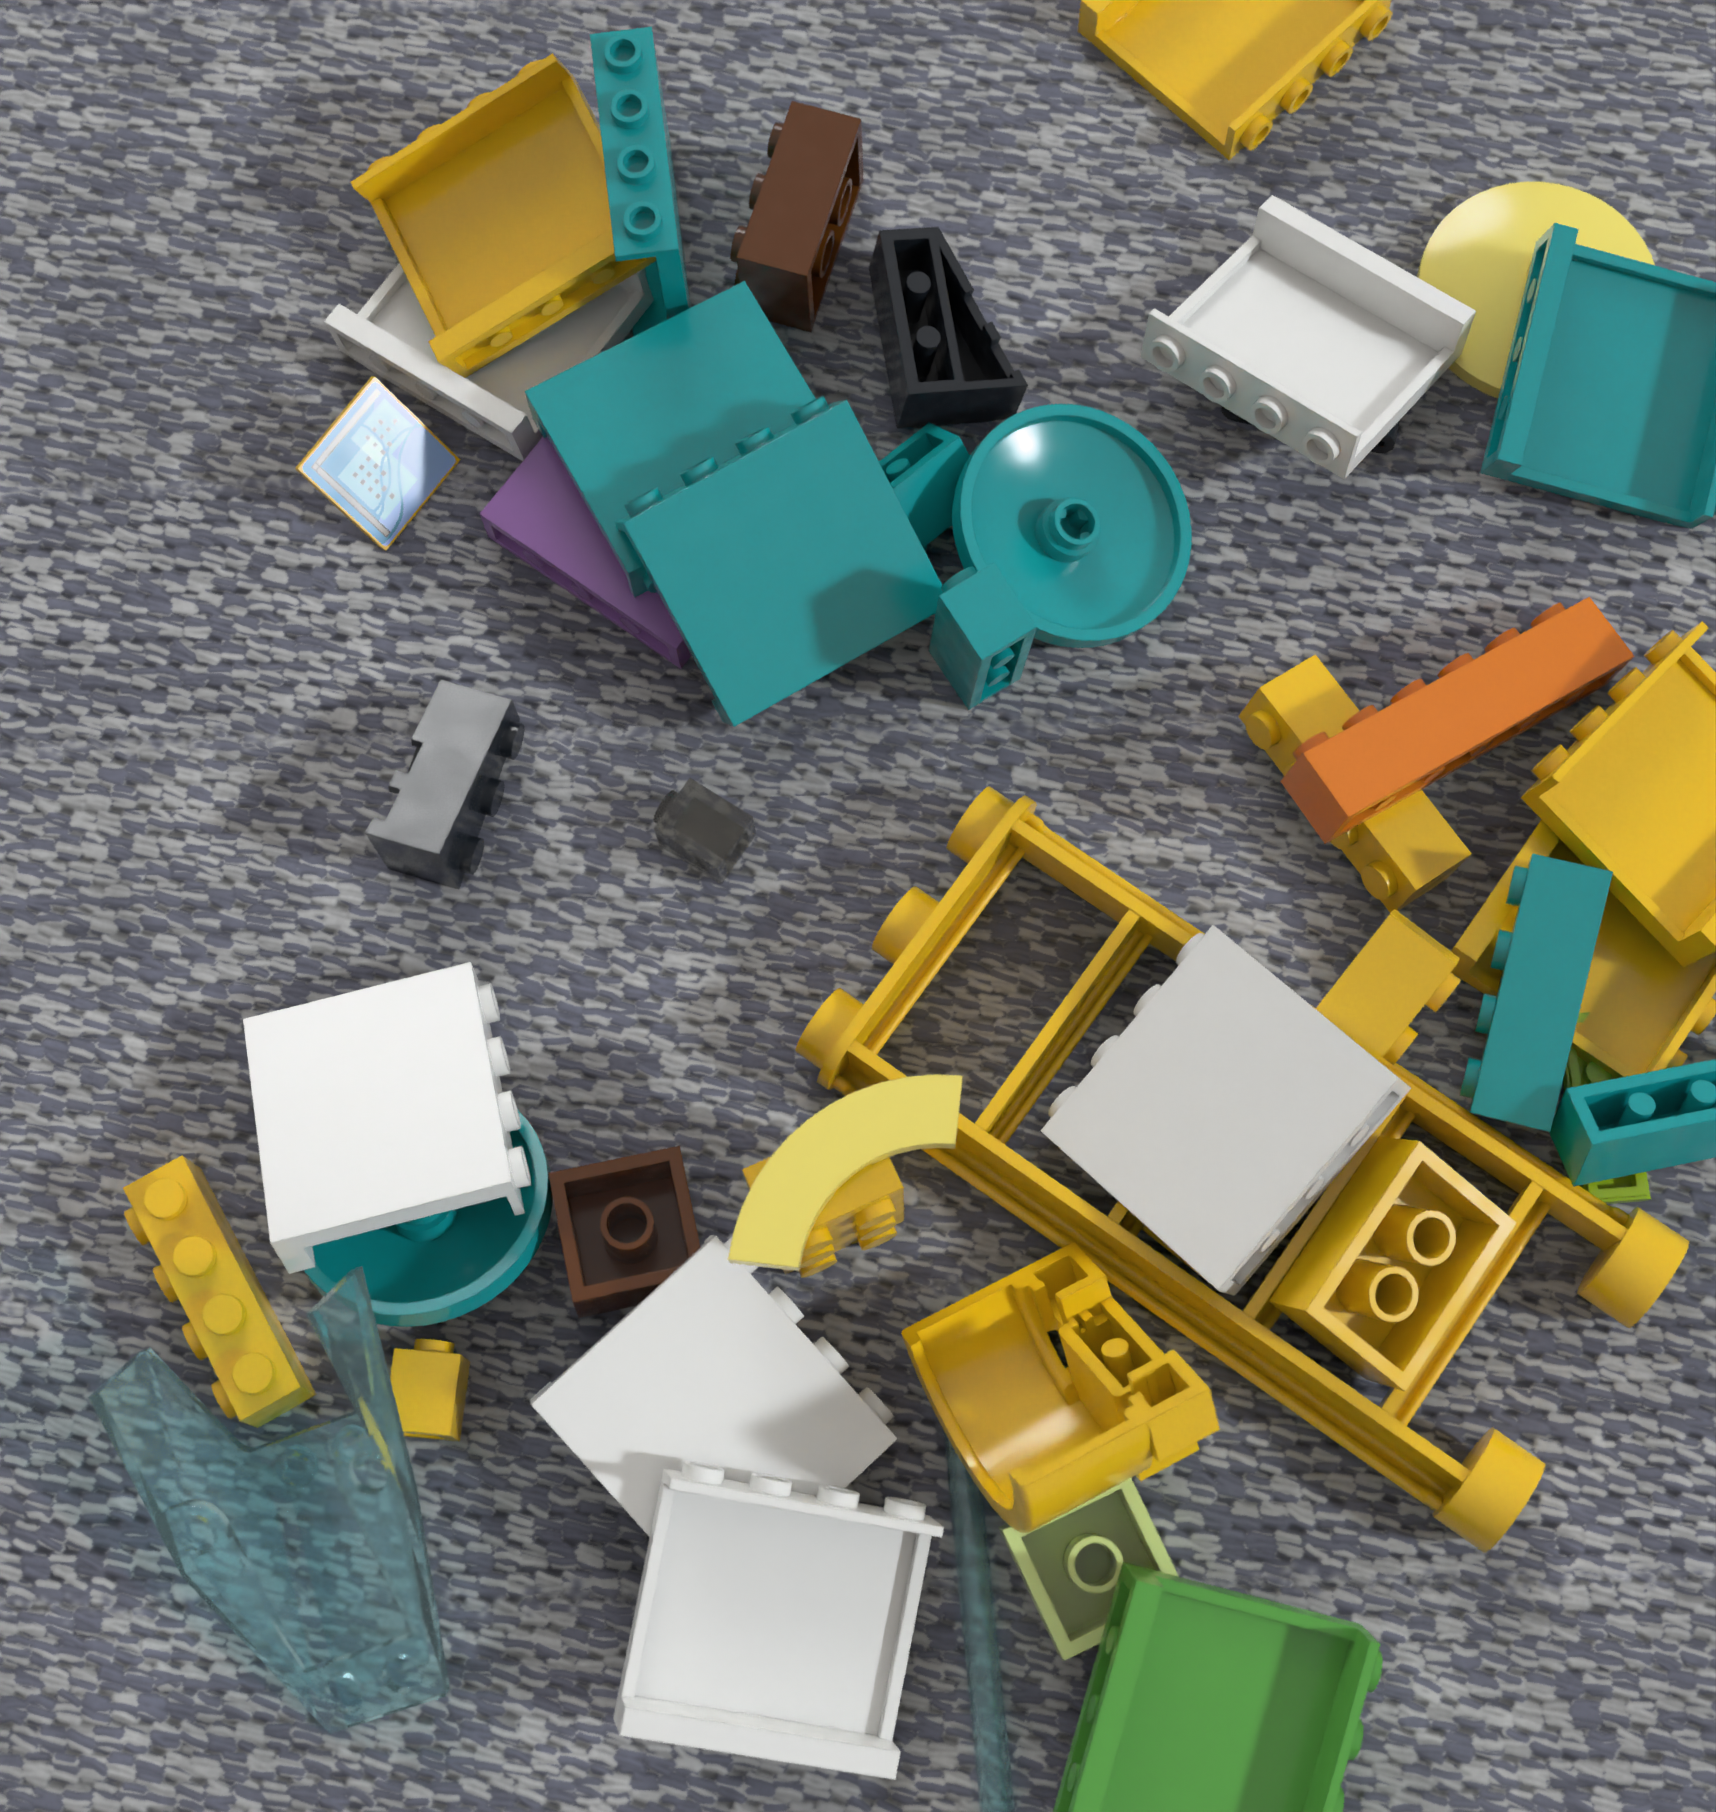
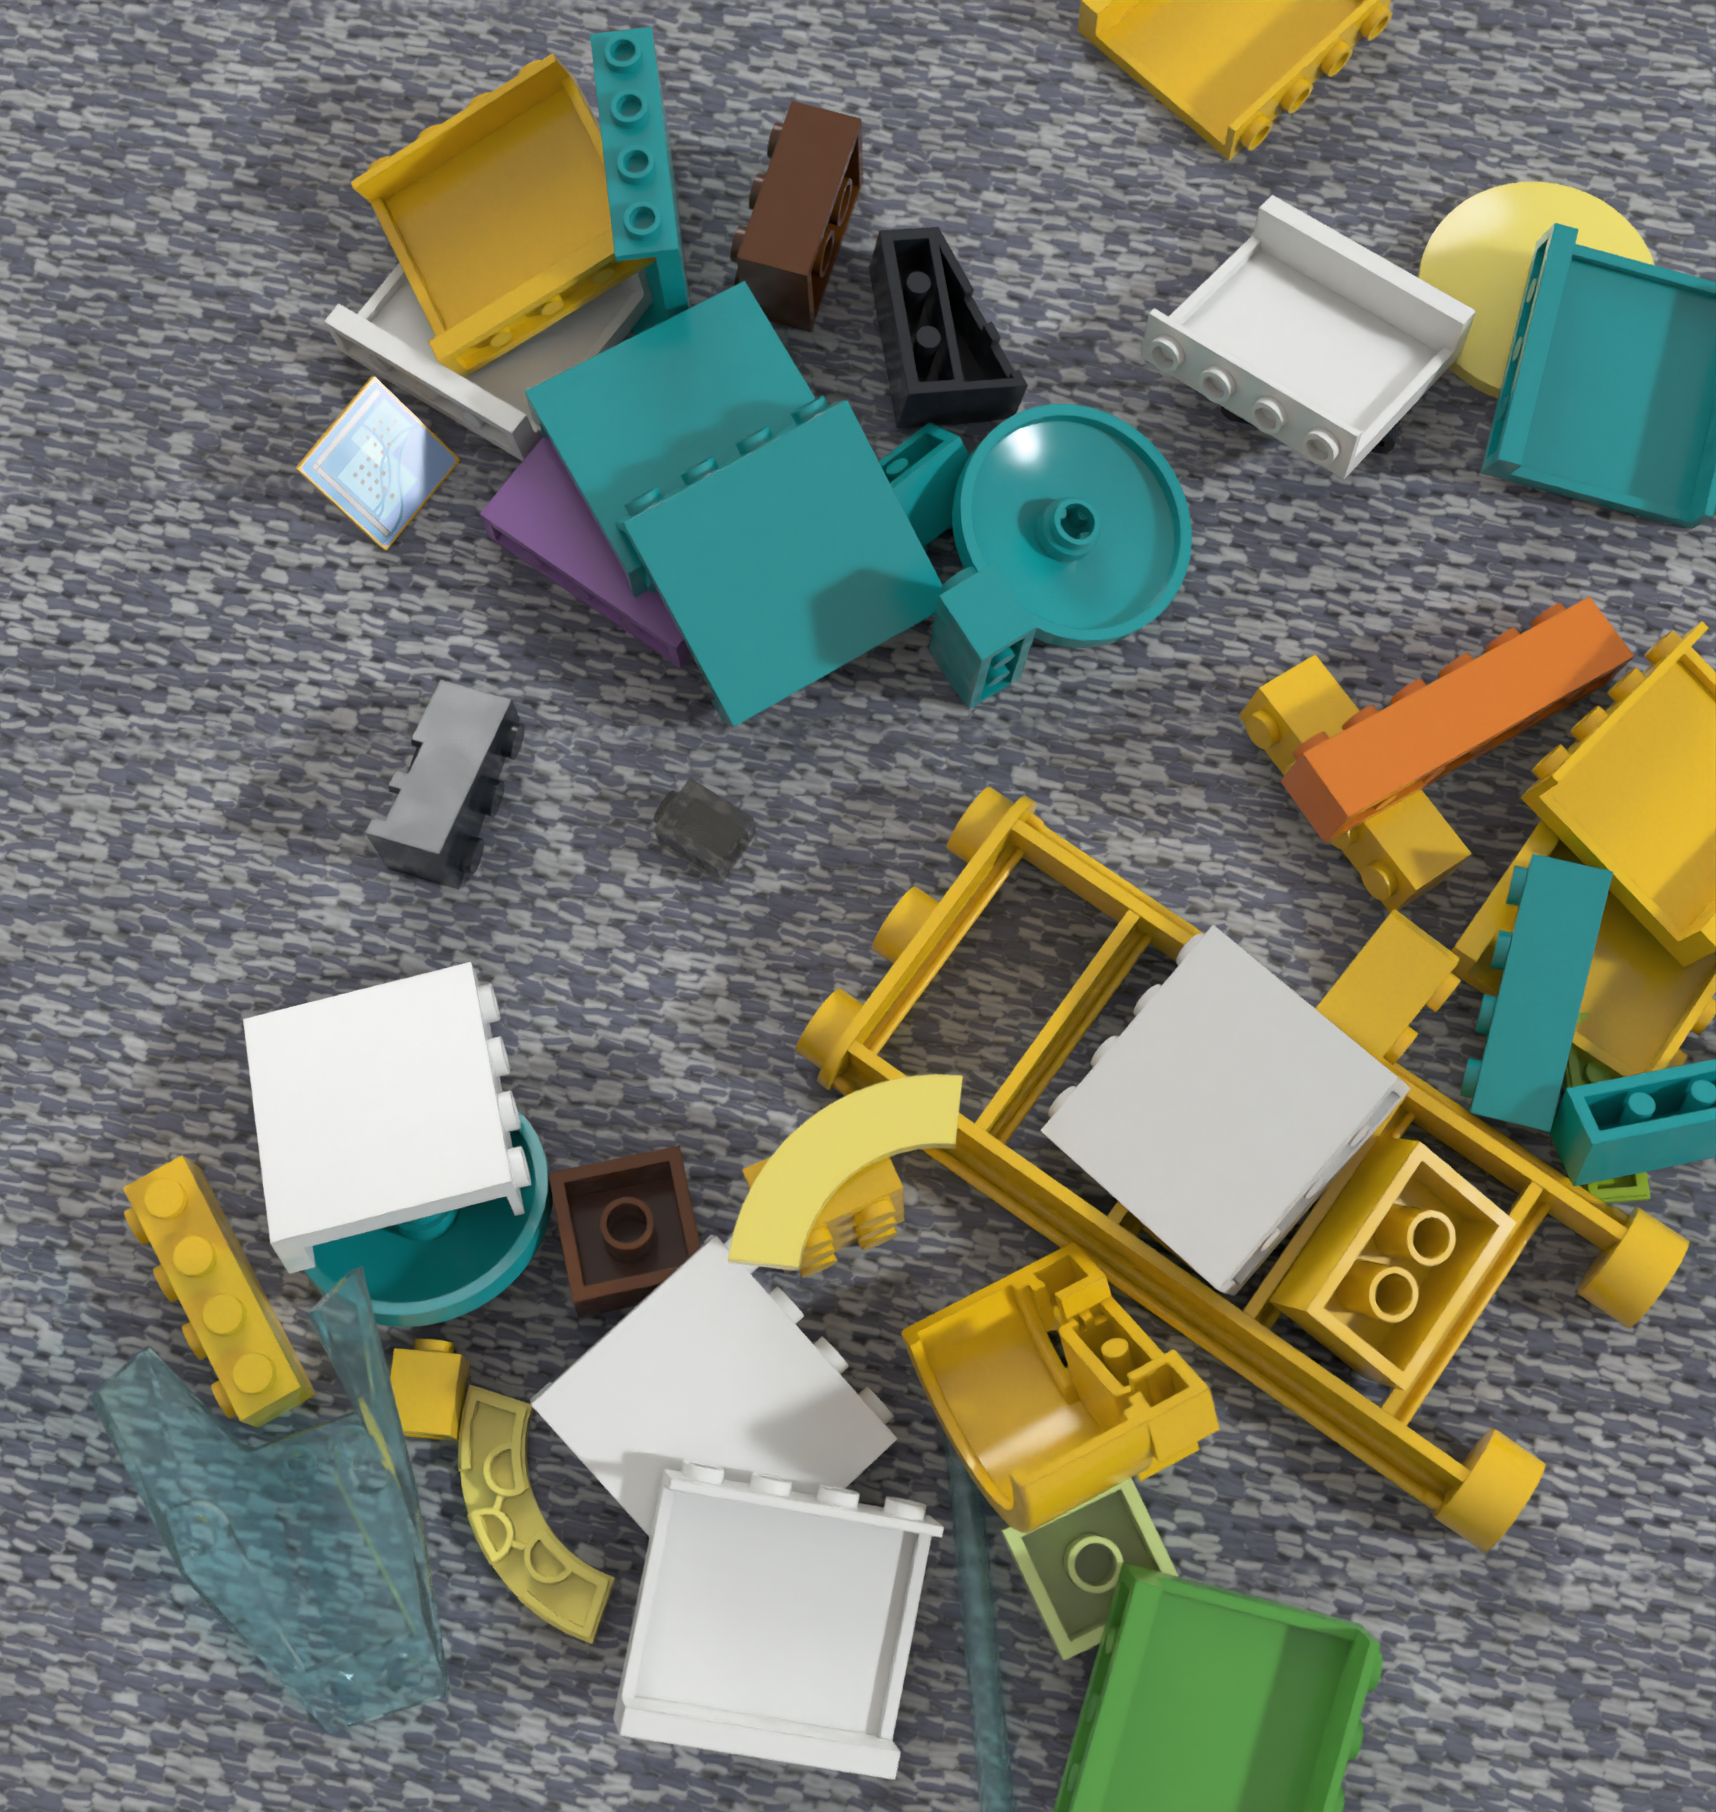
none -> light yellow tile [458,1385,616,1645]

